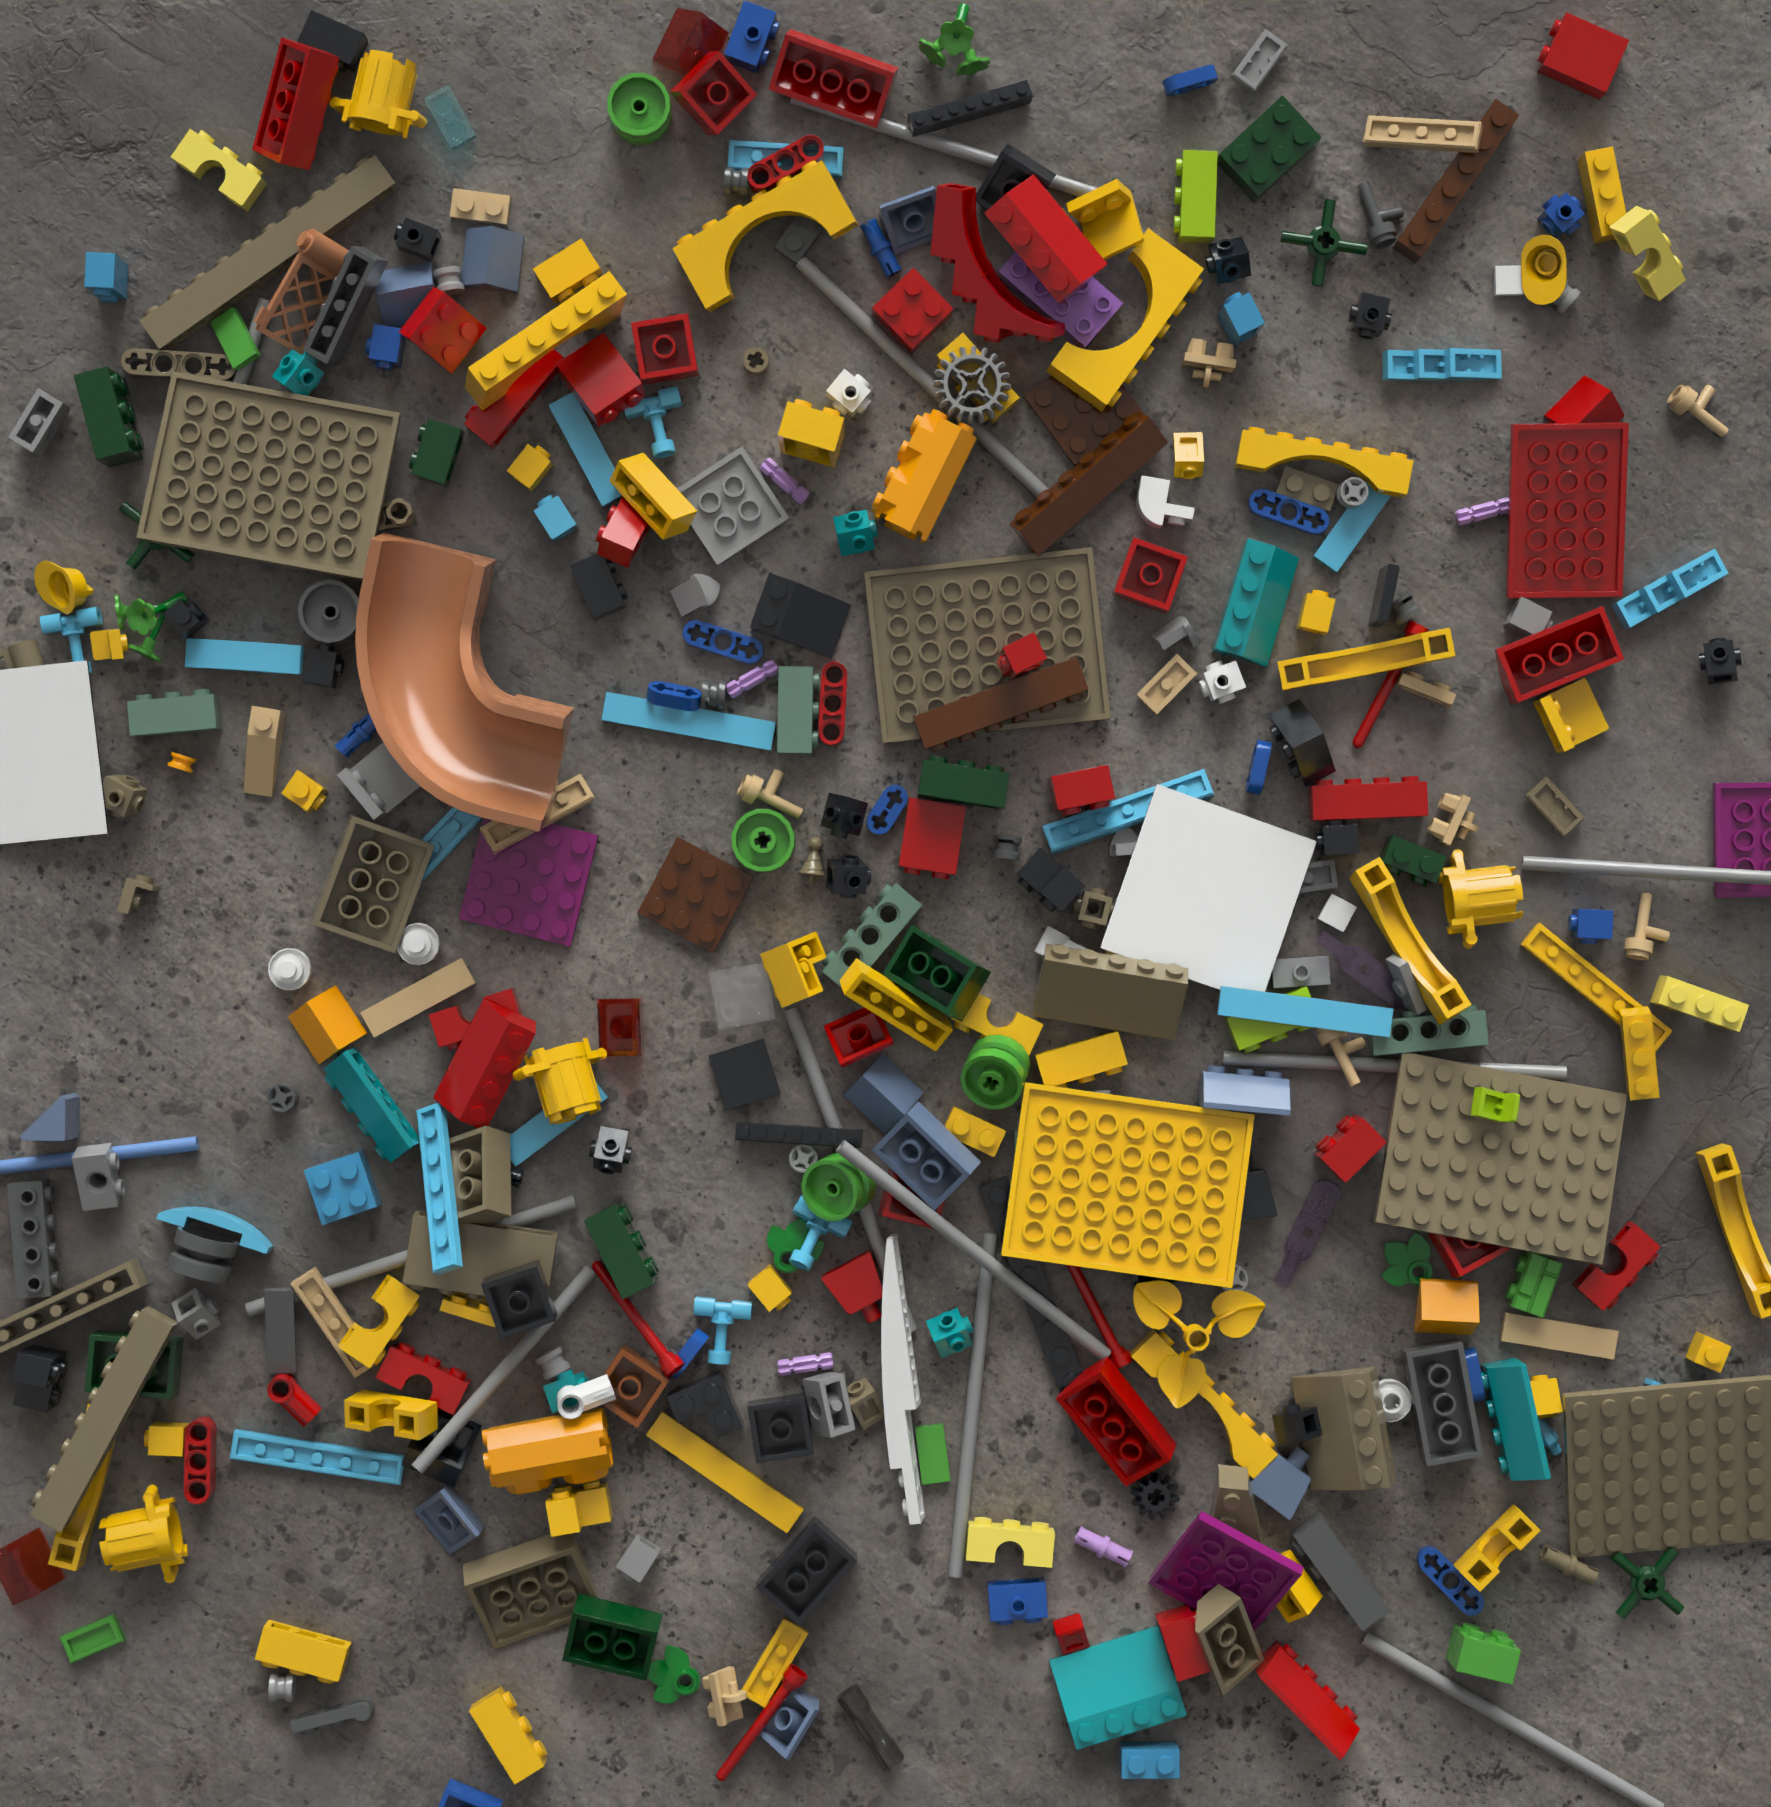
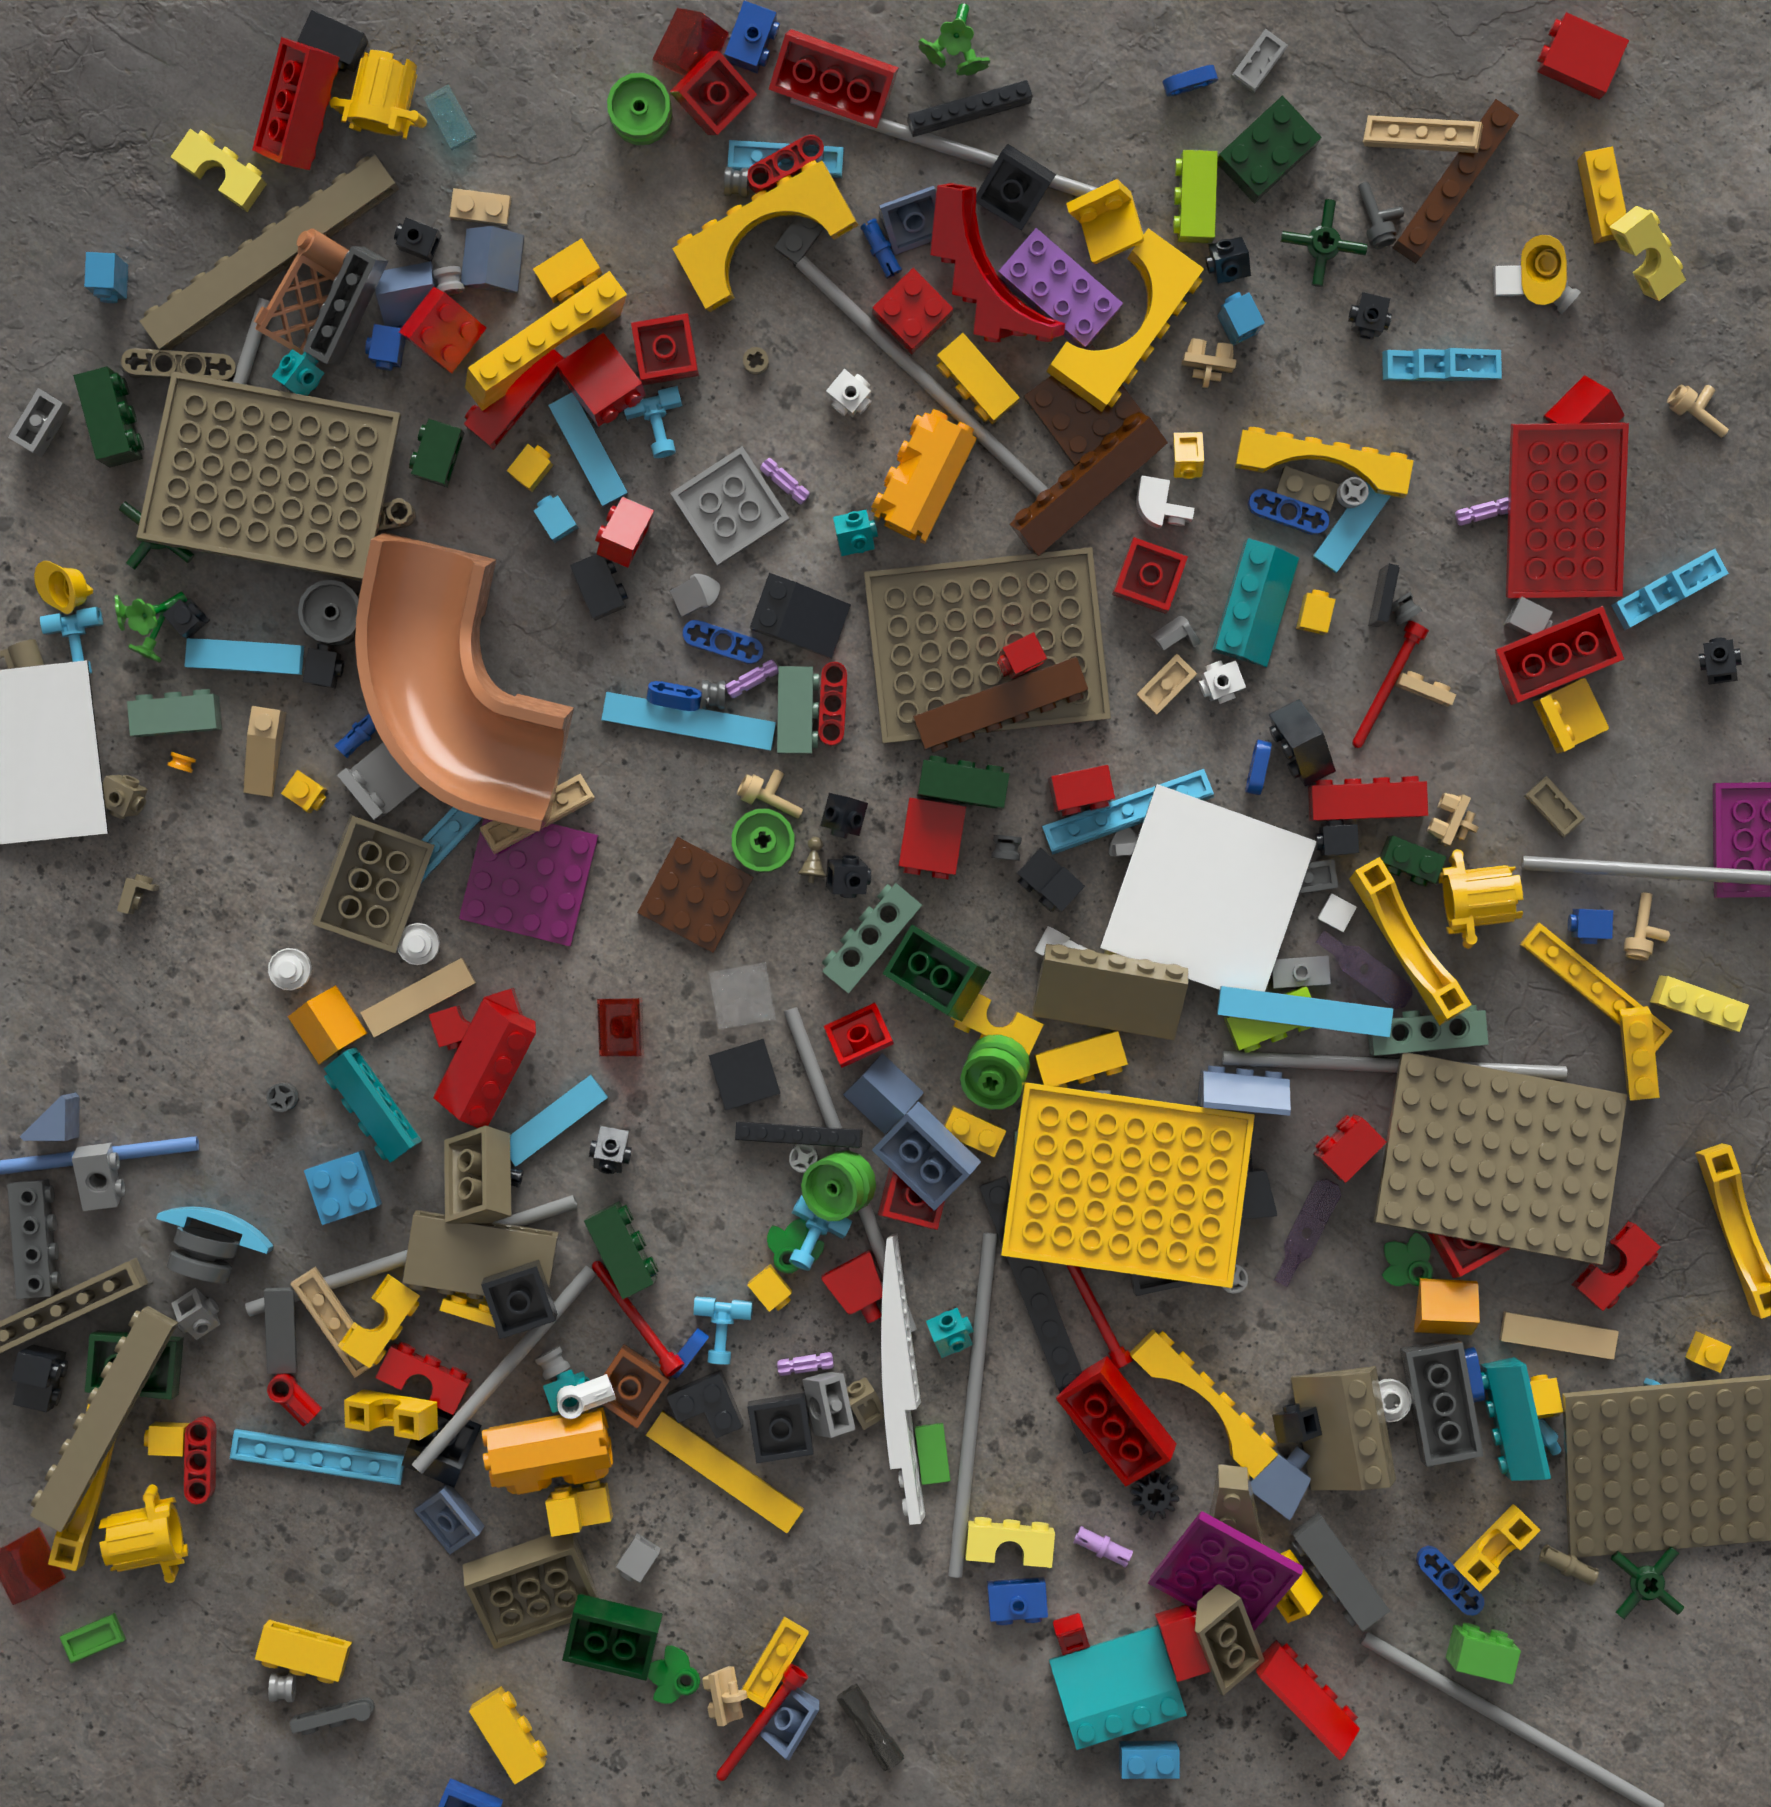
yellow bracket [90,628,128,660] -> none
bright green tile [210,306,261,371] -> none
medium azure tile [416,1102,463,1275] -> none
yellow container [513,1038,607,1125] -> none
yellow brick [609,453,697,540] -> none
black brick [756,1516,857,1625] -> none
yellow brick [760,931,827,1008] -> none
yellow brick [778,399,845,468] -> none
light grey piece [836,1140,1111,1360] -> none
yellow brick [839,958,953,1052] -> none
blue beam [867,785,908,835] -> none
light grey gear [933,346,1011,425] -> none
red slope [984,175,1108,303] -> none
dark tan brick [1072,887,1115,930] -> none
yellow plant [1133,1280,1265,1408] -> none
yellow arch [1277,628,1455,692] -> none
tan piece [1317,1028,1366,1087] -> none
light grey plate [1386,954,1426,1015] -> none
lime bracket [1471,1087,1520,1123] -> none
bright green brick [1505,1251,1563,1318] -> none
blue brick [1537,192,1585,239] -> none

